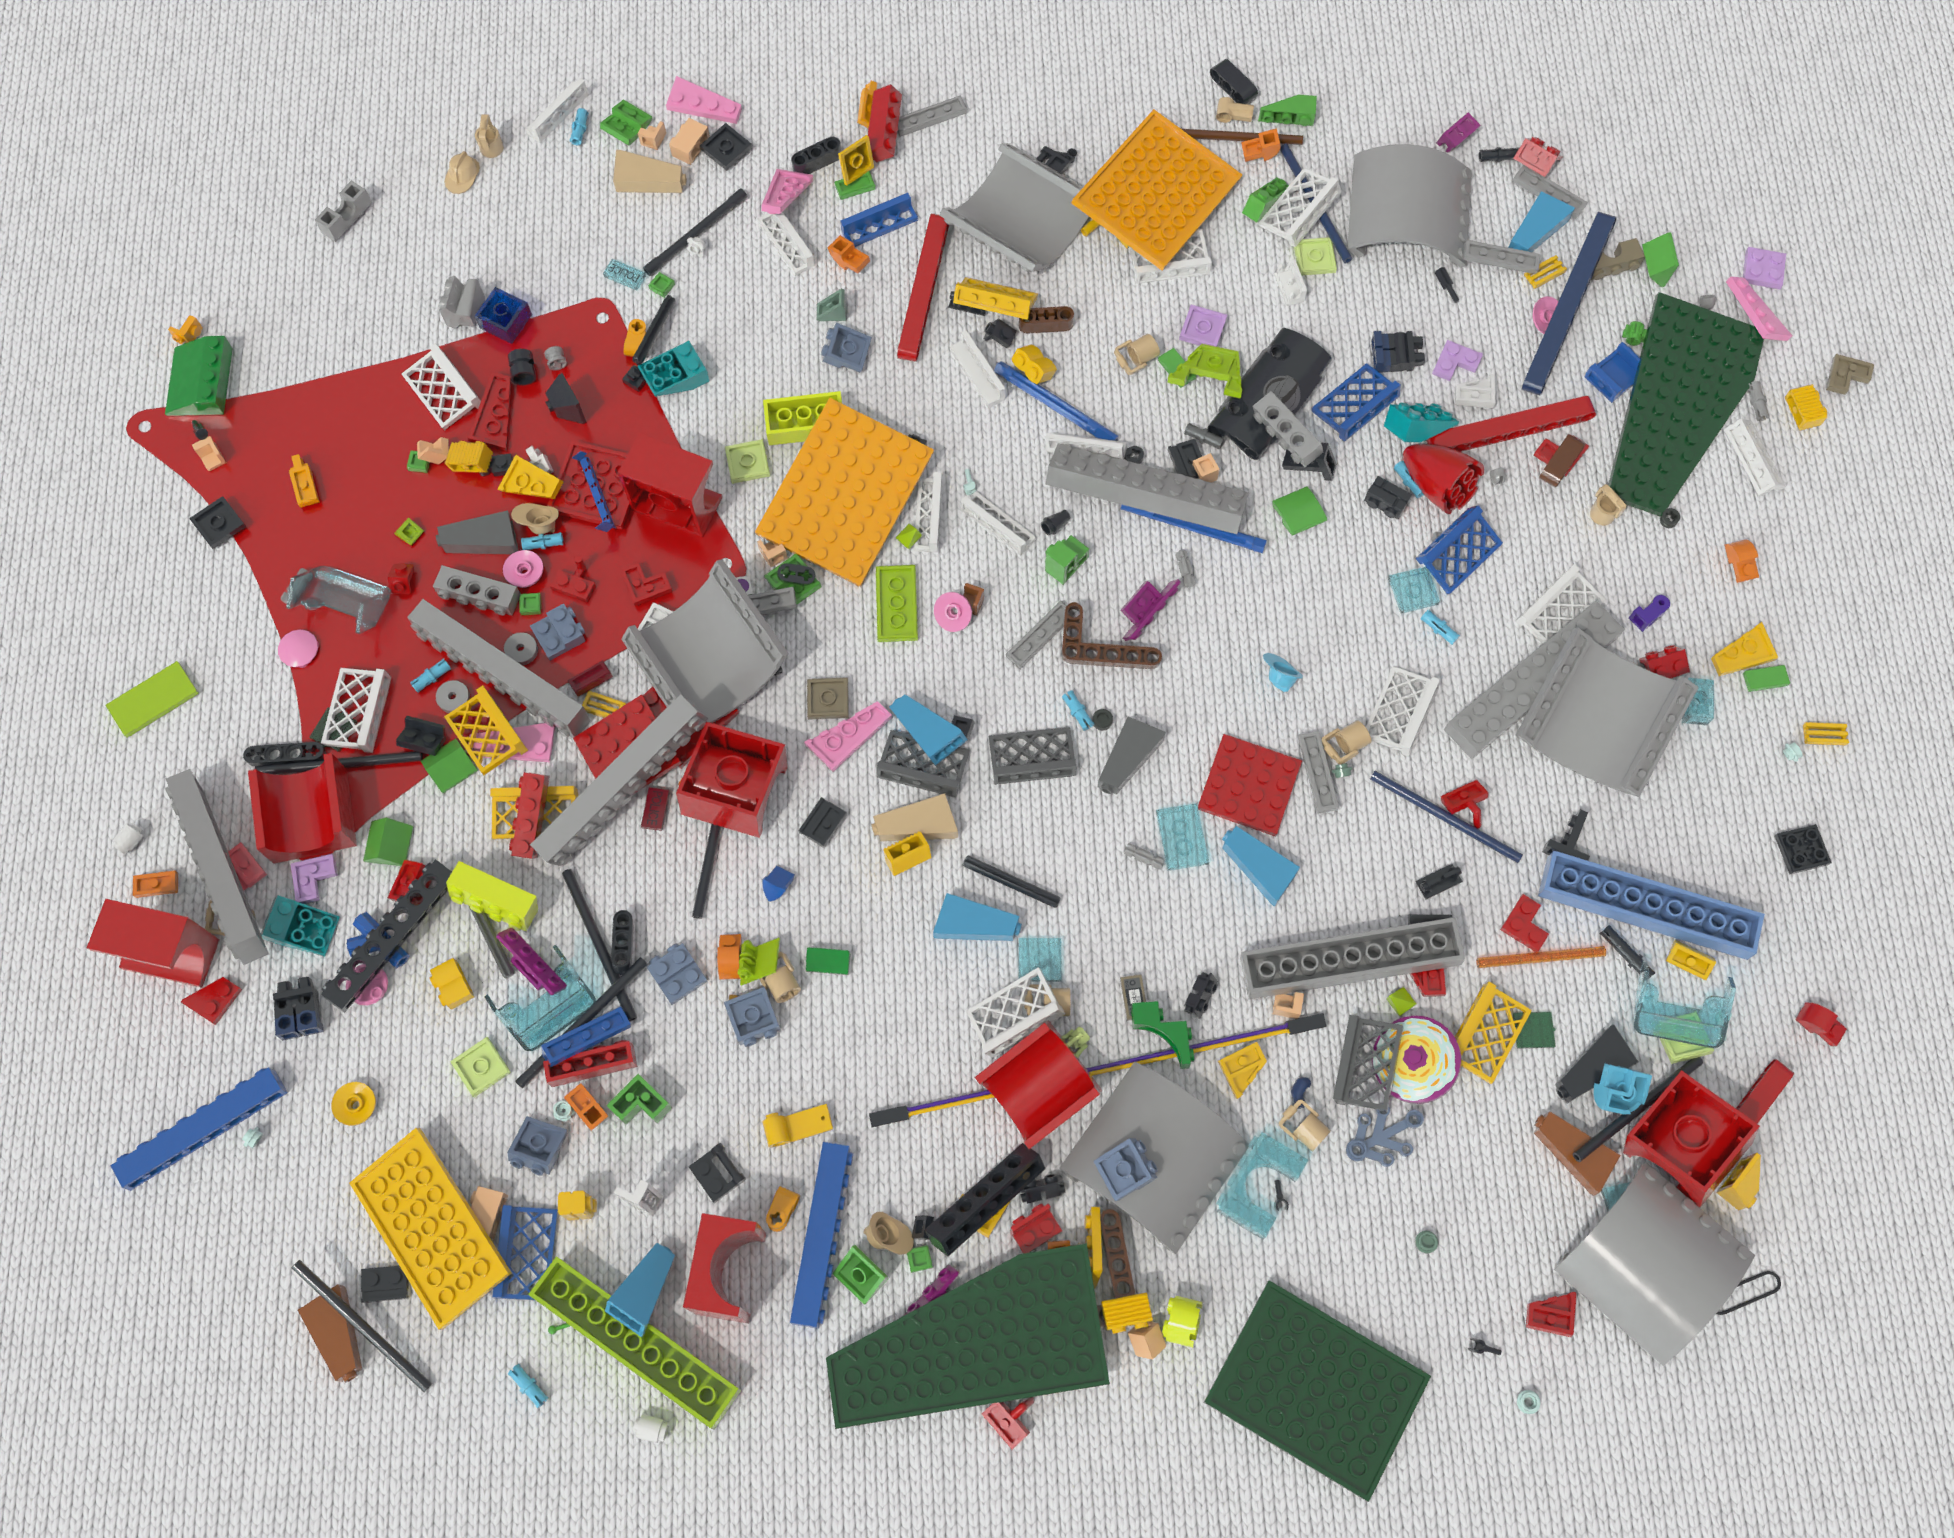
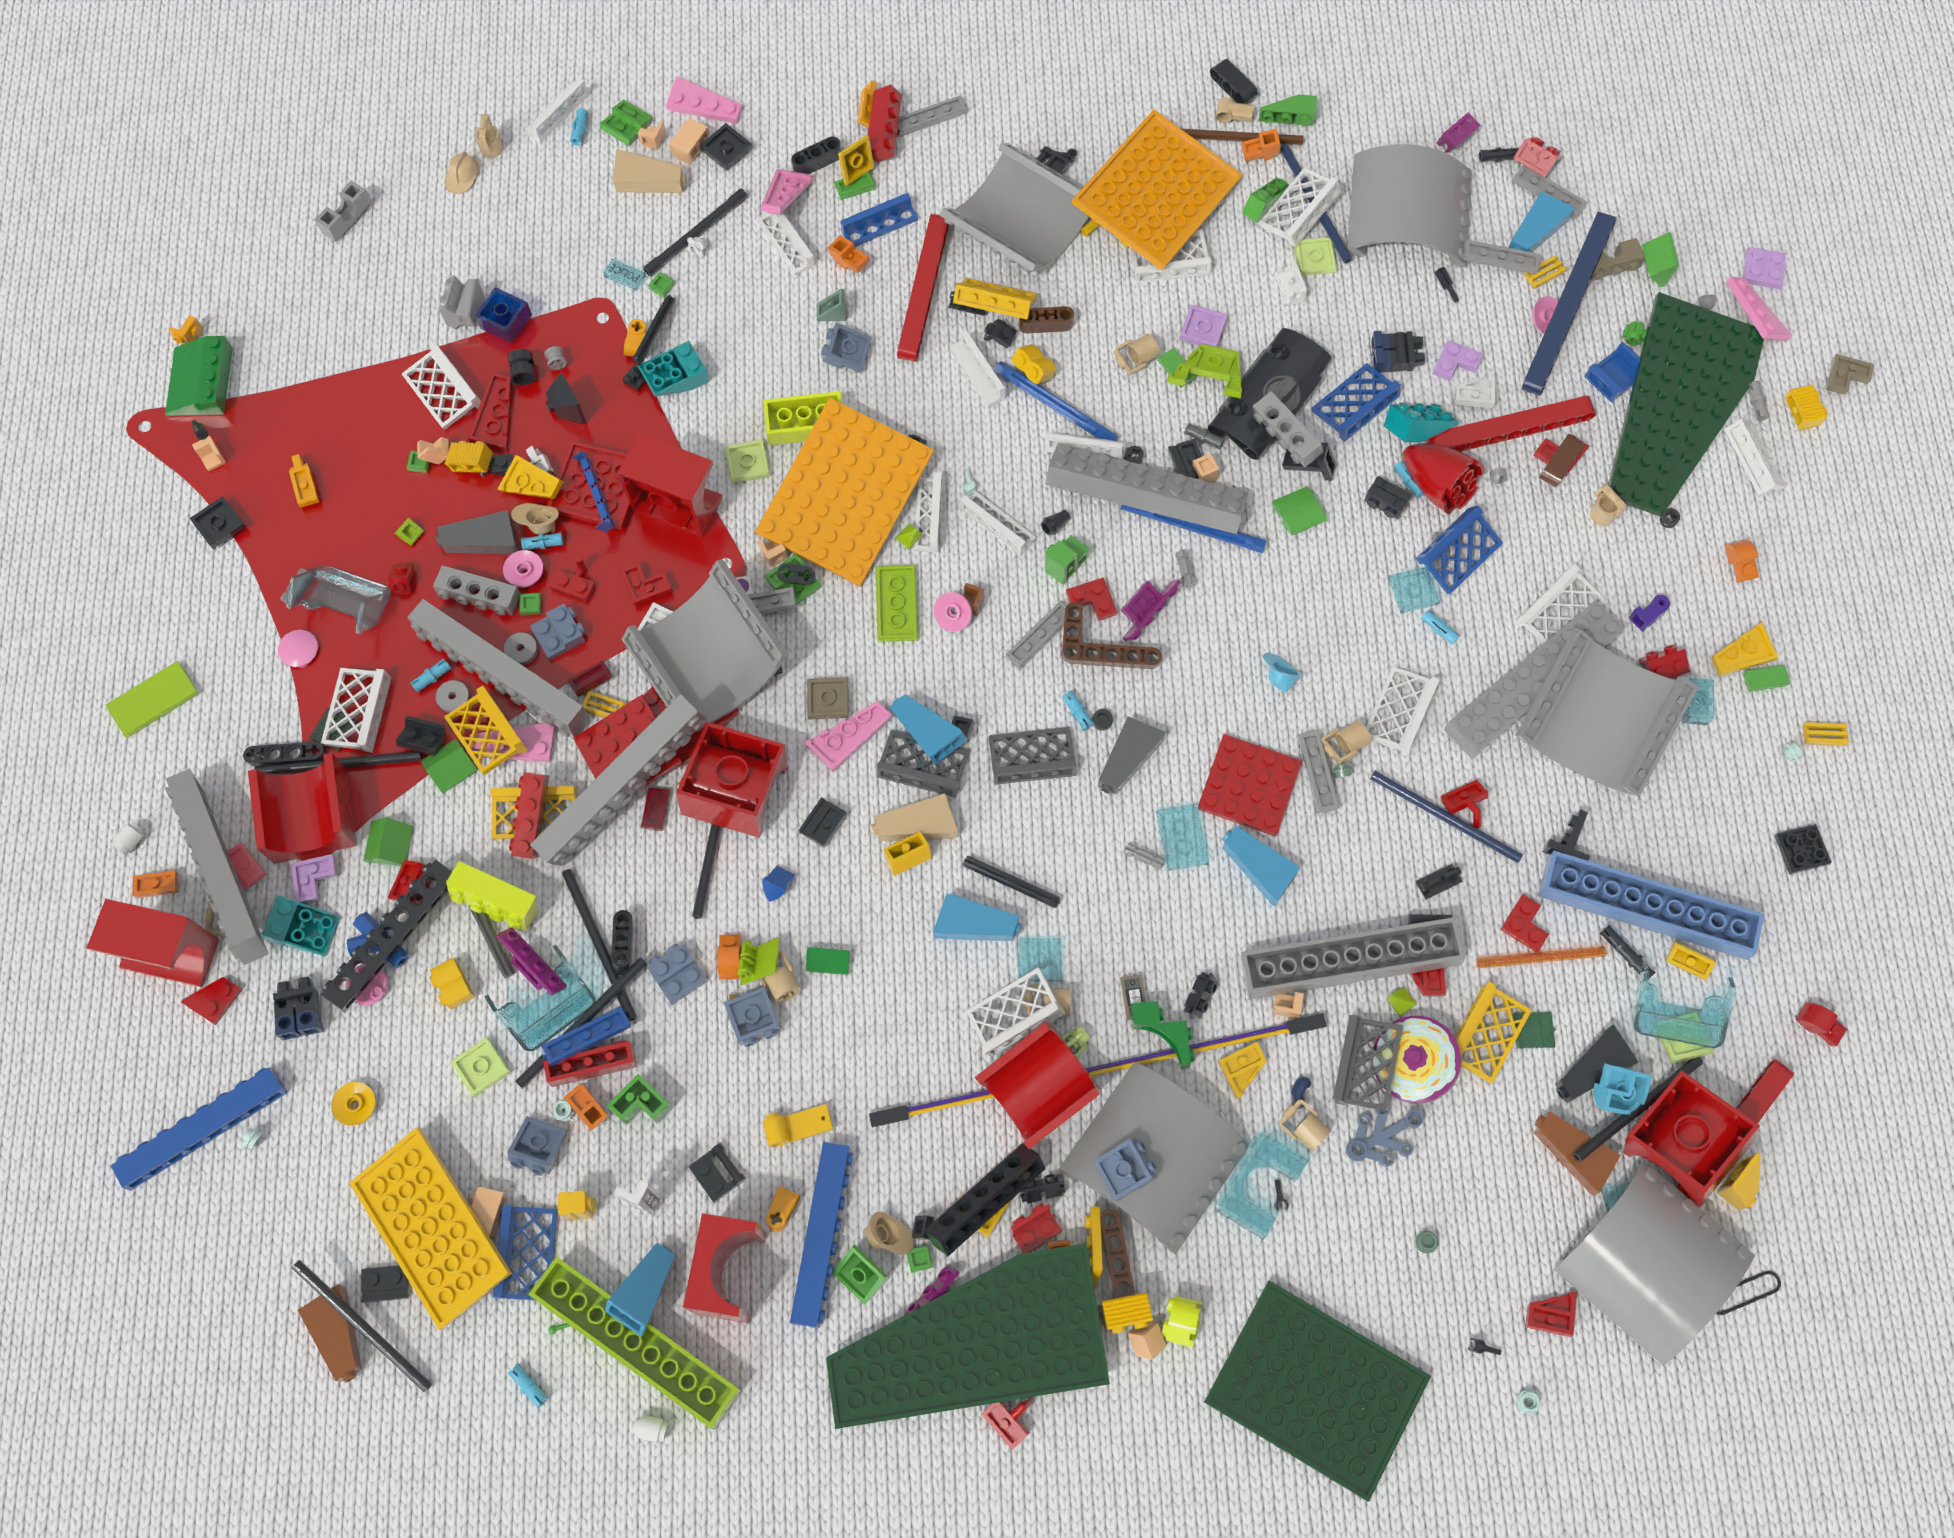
none -> red plate [1066,577,1117,621]

